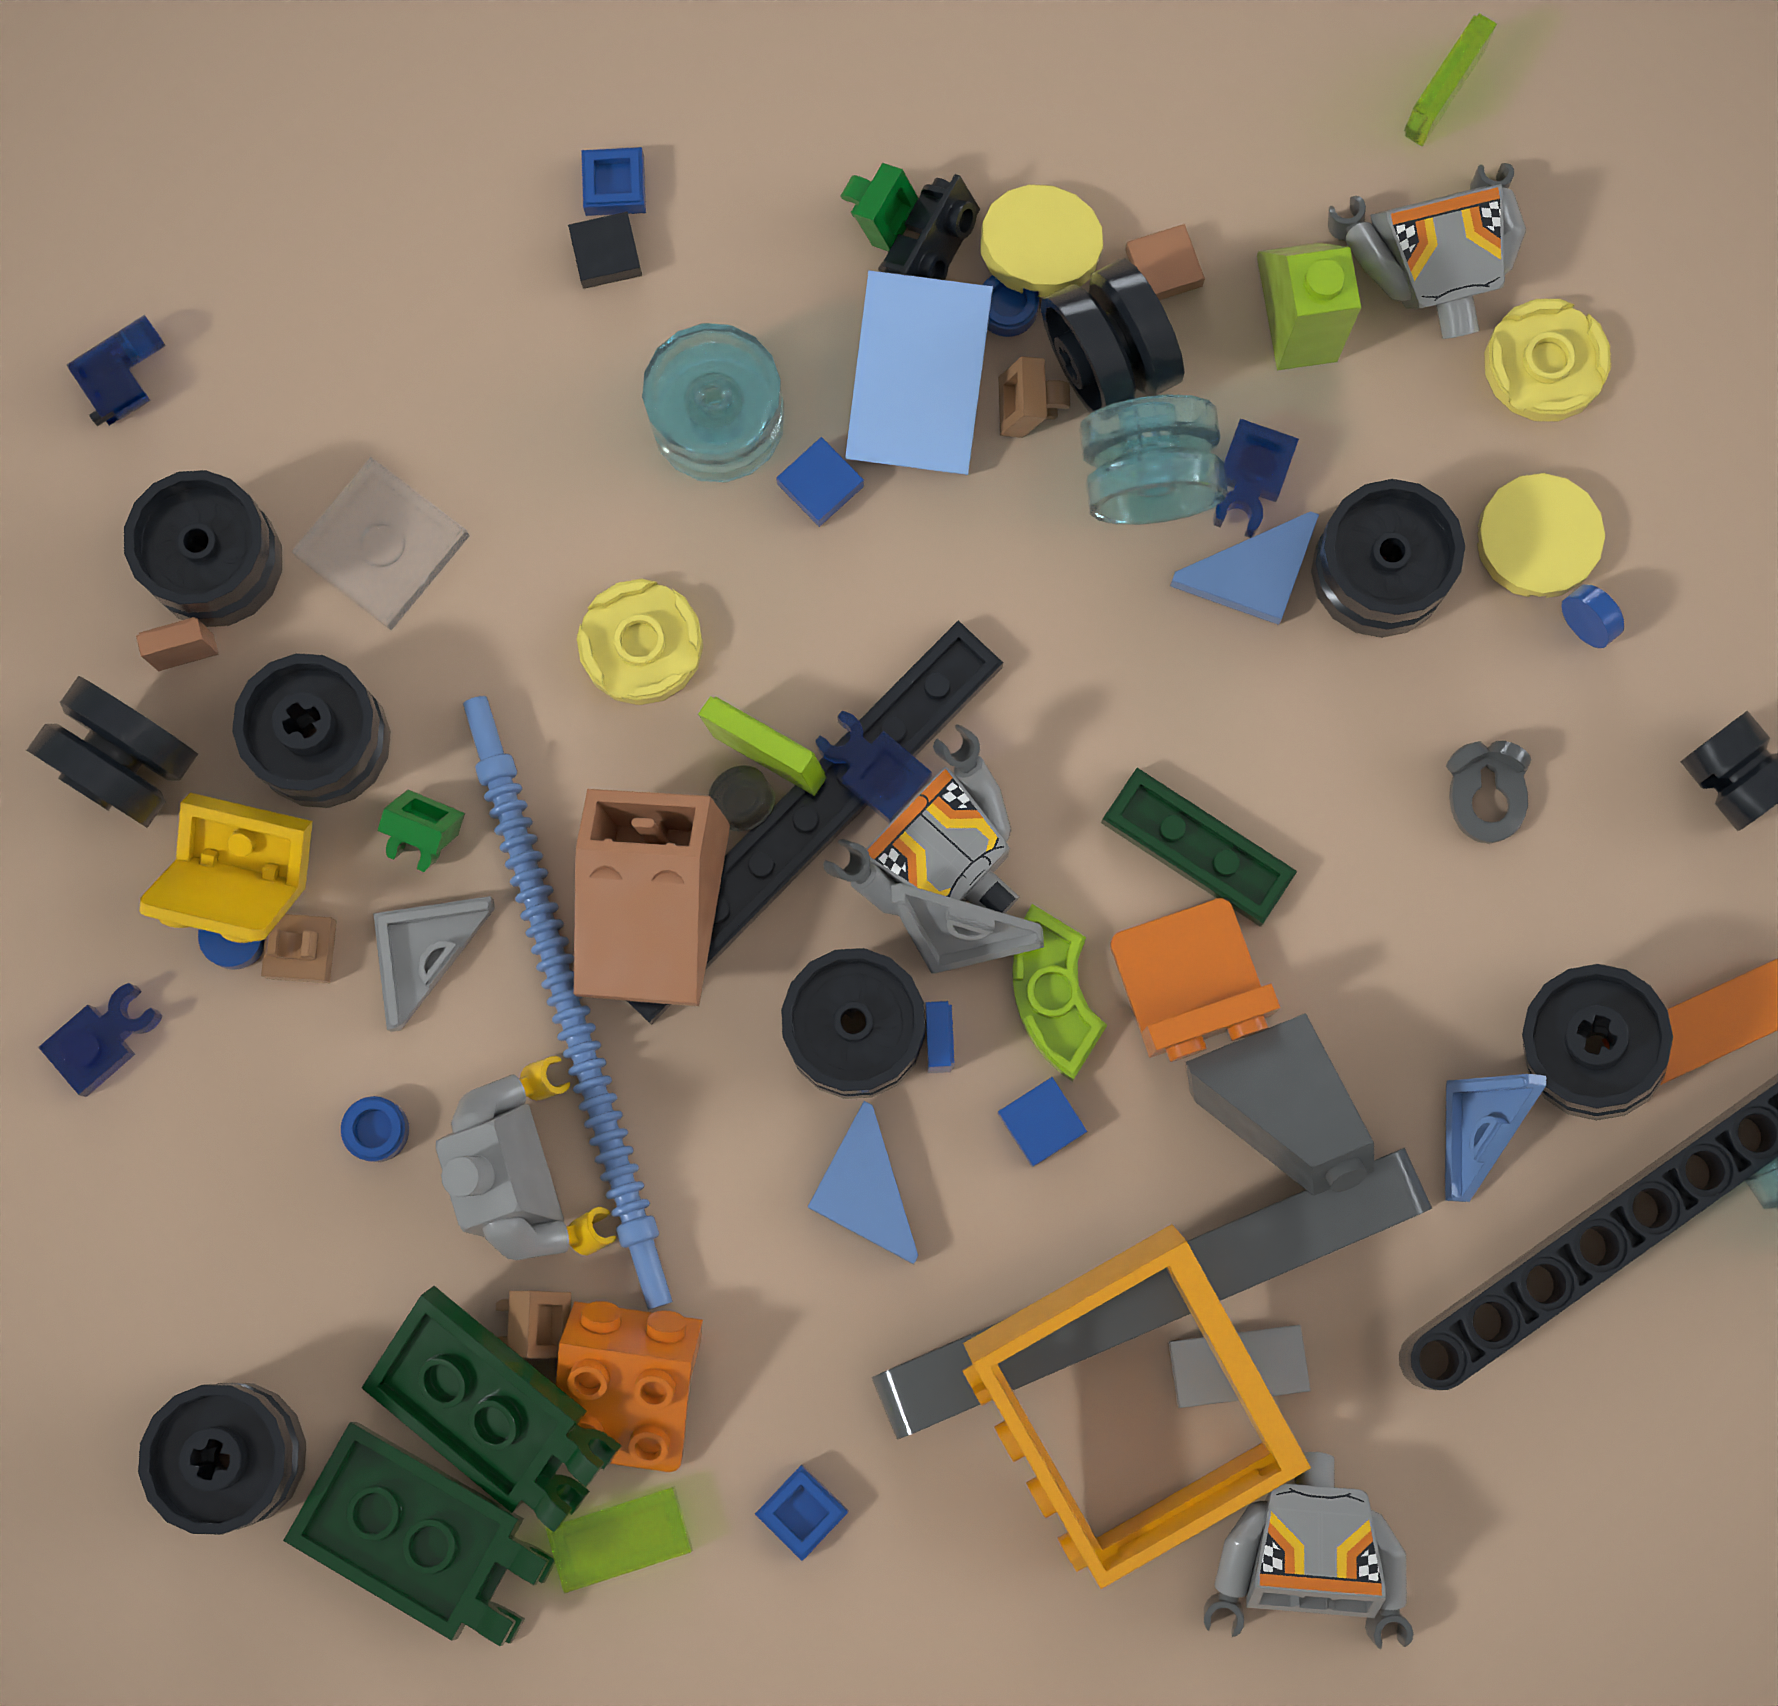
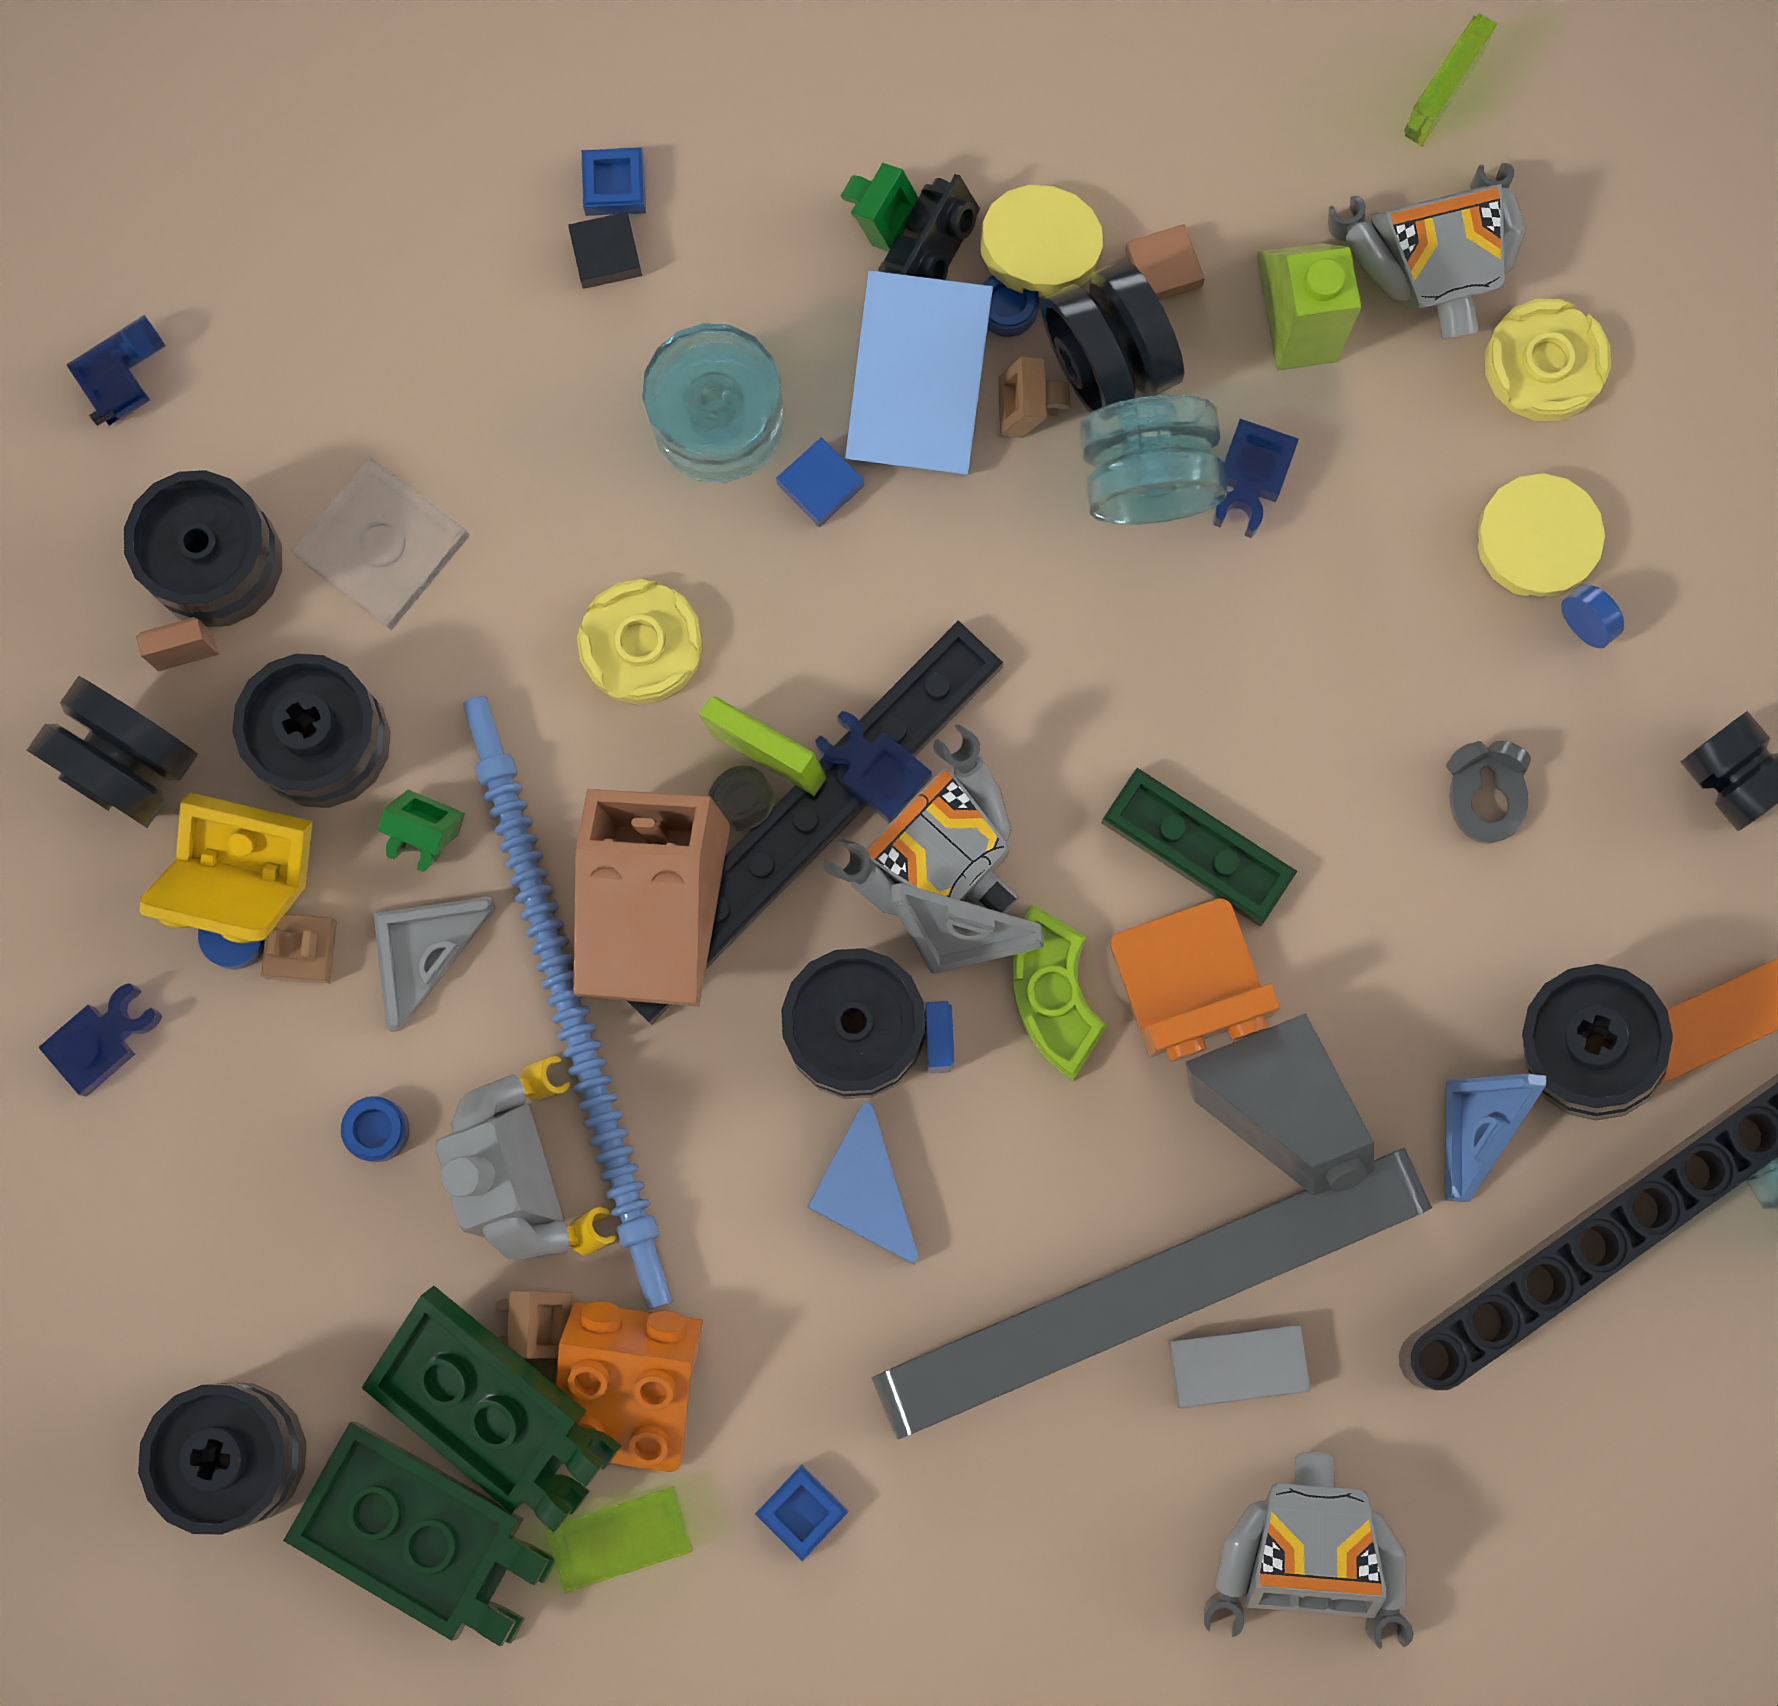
light orange window [962,1224,1311,1589] -> none
blue tile [997,1077,1087,1167] -> none
medium blue tile [1170,511,1319,625] -> none
black wheel [1311,479,1465,638] -> none

